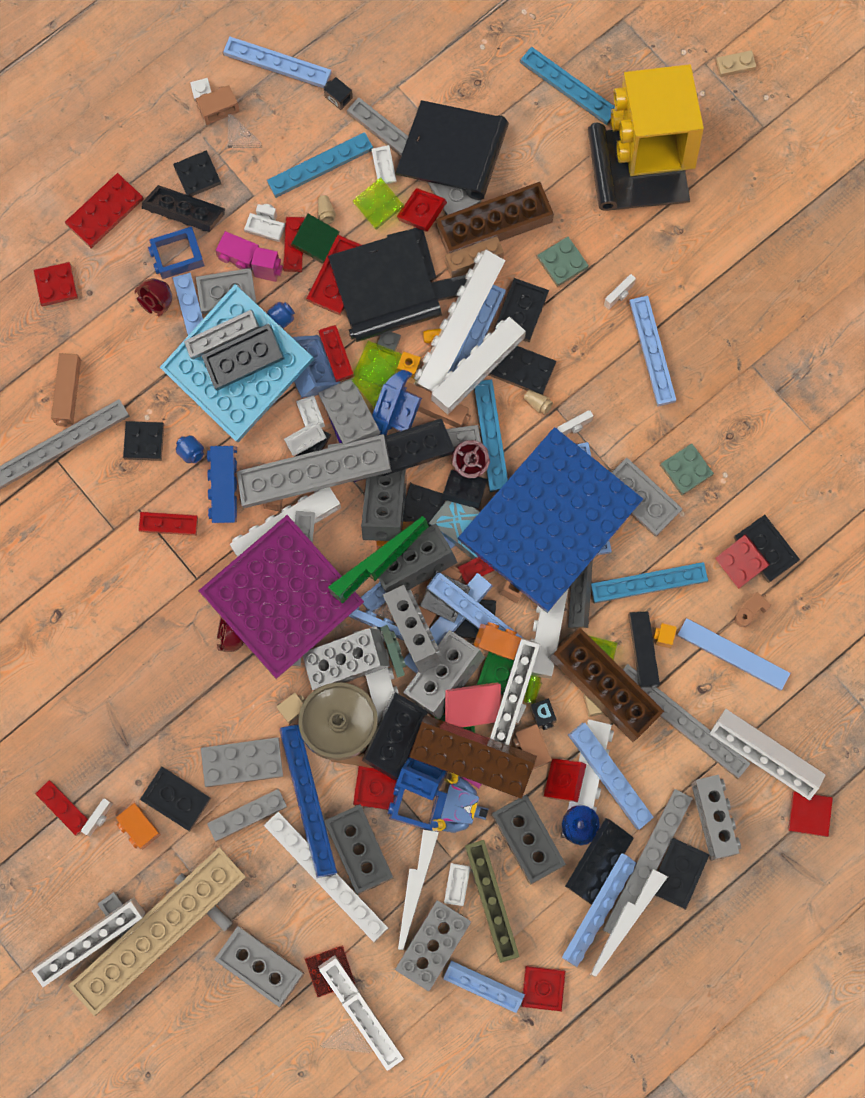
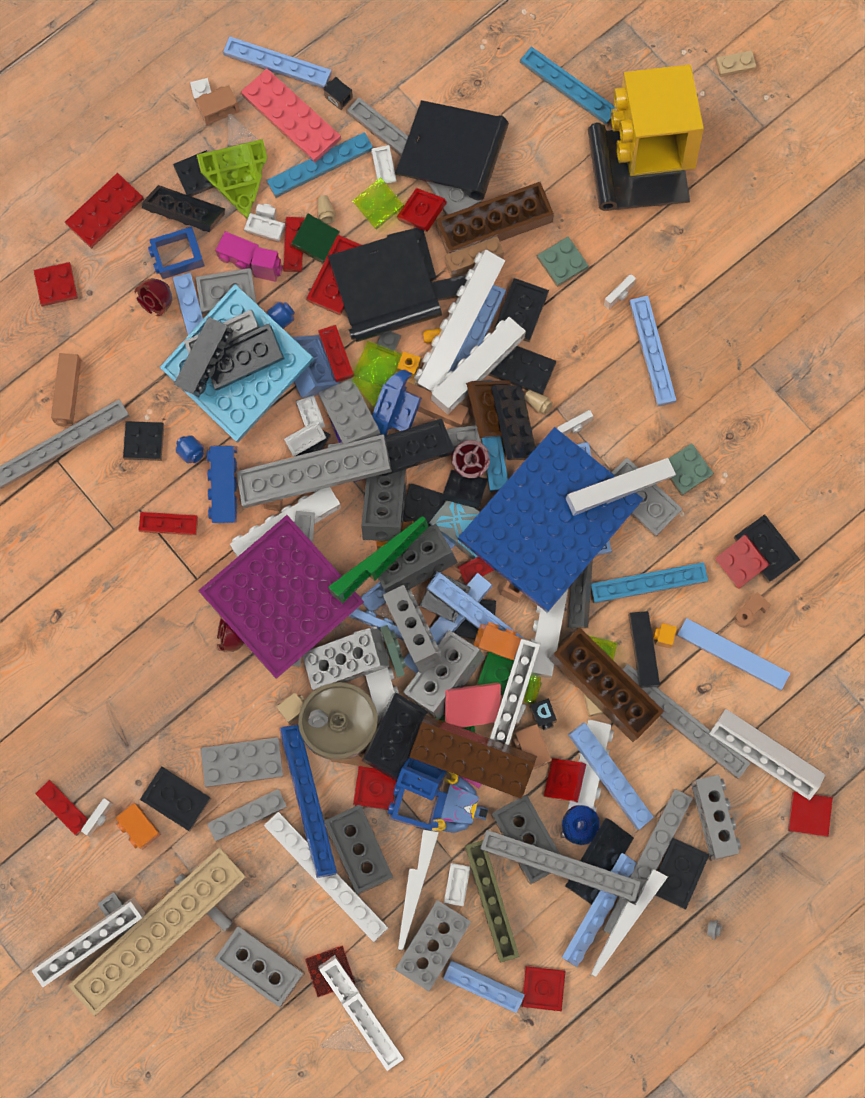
none -> brick [174,316,234,398]
none -> lime wedge [197,139,267,220]
none -> coral plate [241,69,341,163]
none -> light grey plate [308,709,328,728]
none -> reddish brown plate [466,380,511,438]
none -> light grey plate [481,830,640,902]
none -> black plate [491,385,536,460]
none -> white slope [566,458,676,516]
none -> light grey plate [707,920,722,940]

